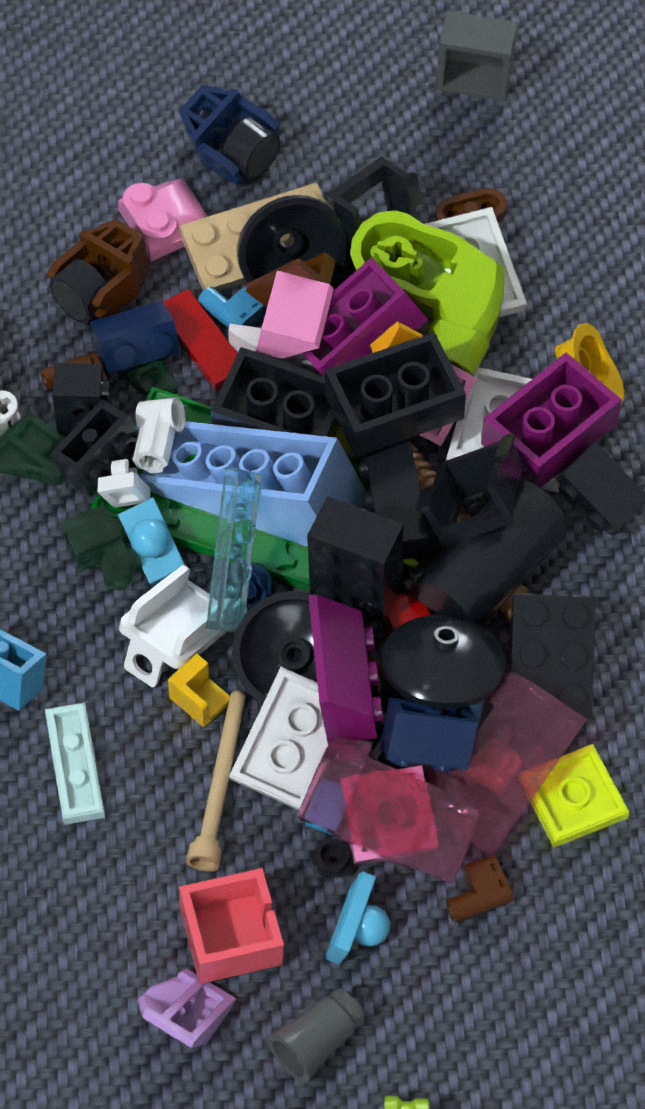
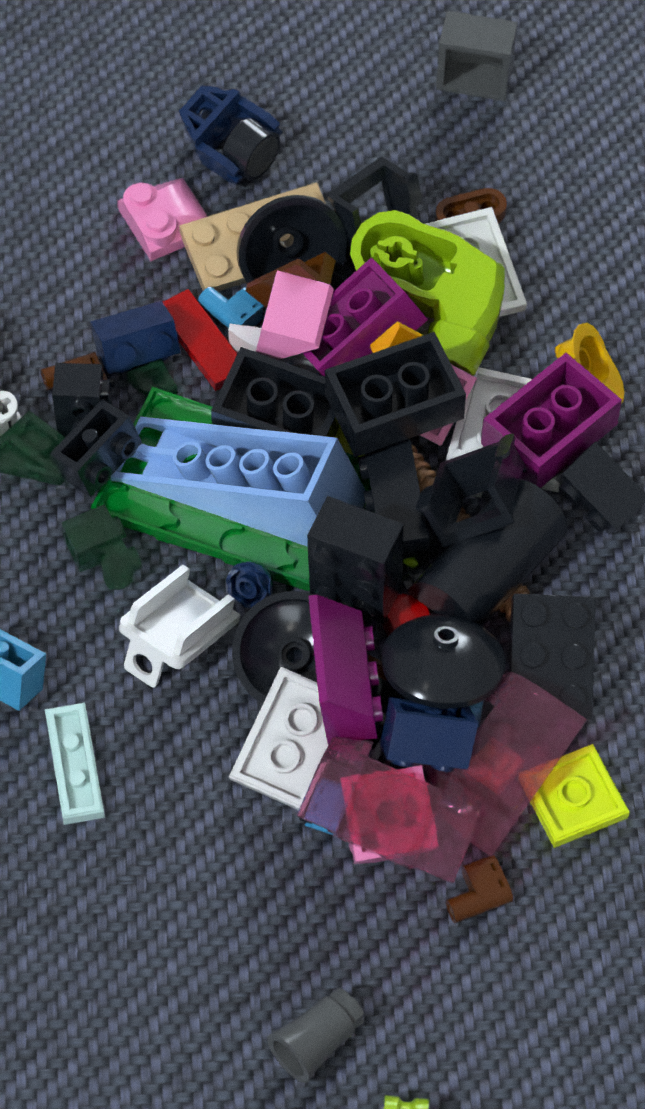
reddish brown piece [46,219,150,323] -> none
white tile [98,459,150,508] -> none
medium azure tile [118,497,186,586] -> none
white piece [133,397,185,473] -> none
lavender slope [138,969,236,1048] -> none
yellow panel [168,653,230,727] -> none
coral piece [179,868,284,984] -> none
tan piece [186,690,246,872] -> none
clear light blue plate [206,468,262,633] -> none
black plate [312,839,353,879] -> none
medium azure tile [325,871,390,965] -> none

